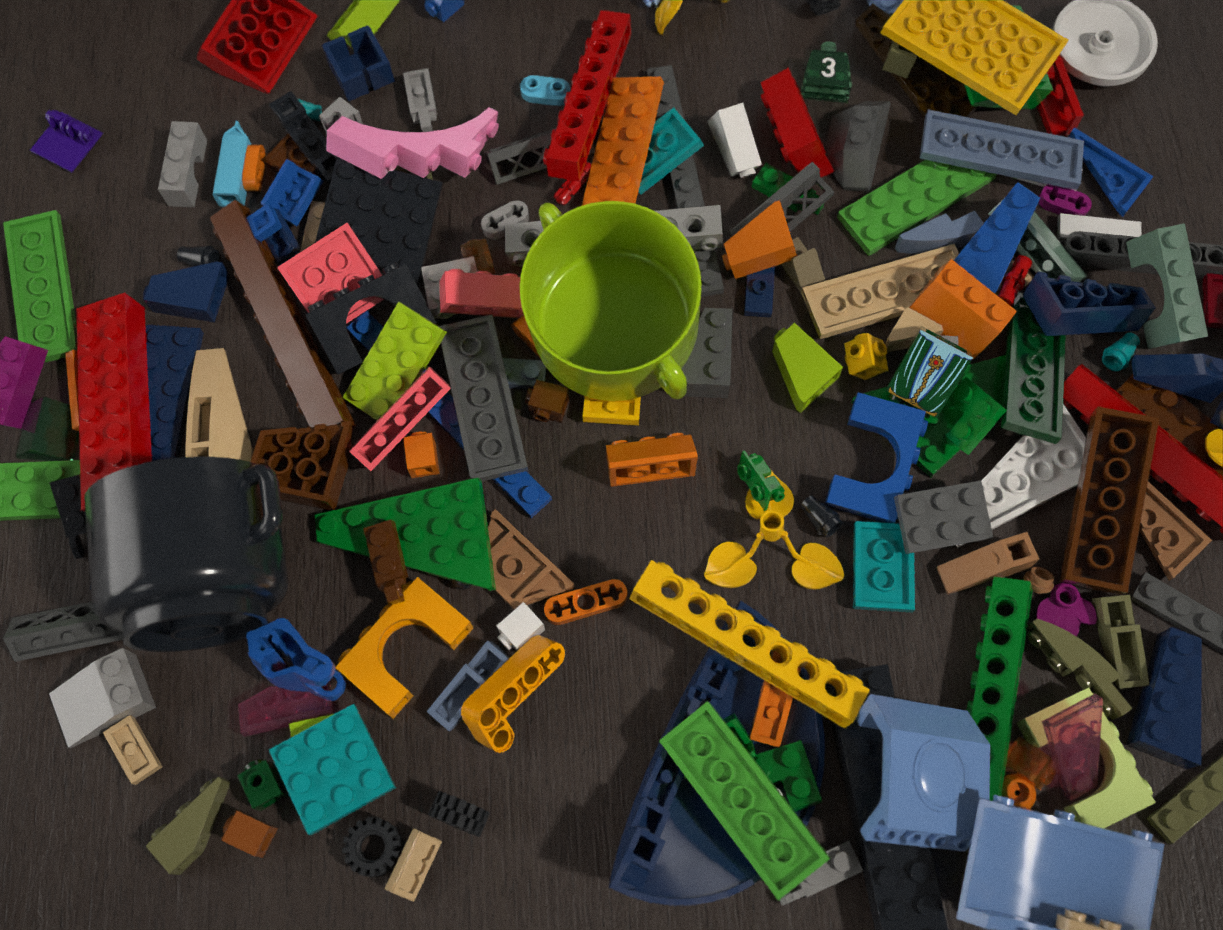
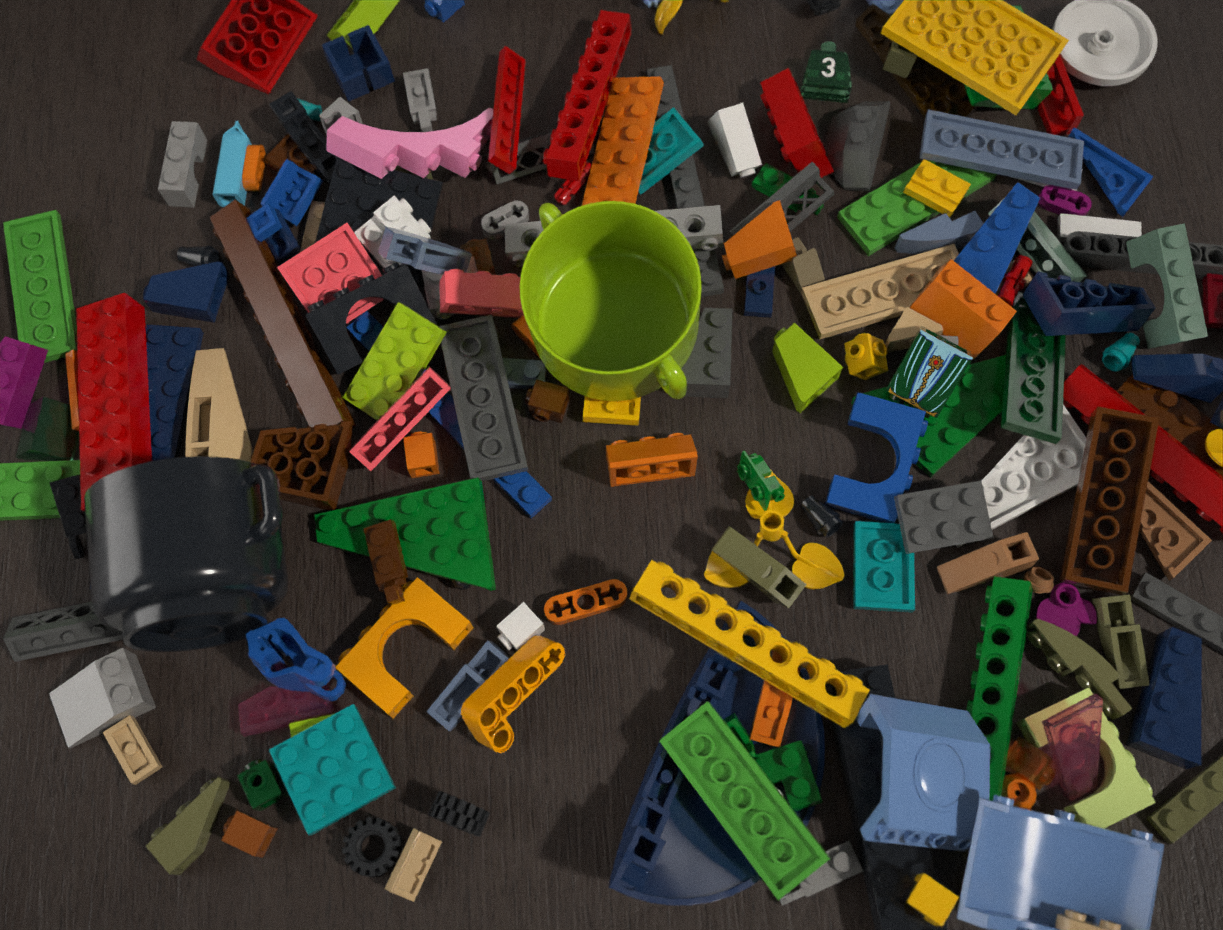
dark purple hinge [30,110,103,173] -> none
medium nougat wing [488,509,575,610] -> none
medium azure plate [520,75,571,106] -> none
green plate [945,377,1007,455] -> none
none -> white plate [354,196,431,269]
none -> sand blue slope [378,226,472,275]
none -> red plate [488,46,526,174]
none -> olive slope [711,527,806,608]
none -> yellow plate [903,159,971,218]
none -> yellow panel [907,873,959,926]

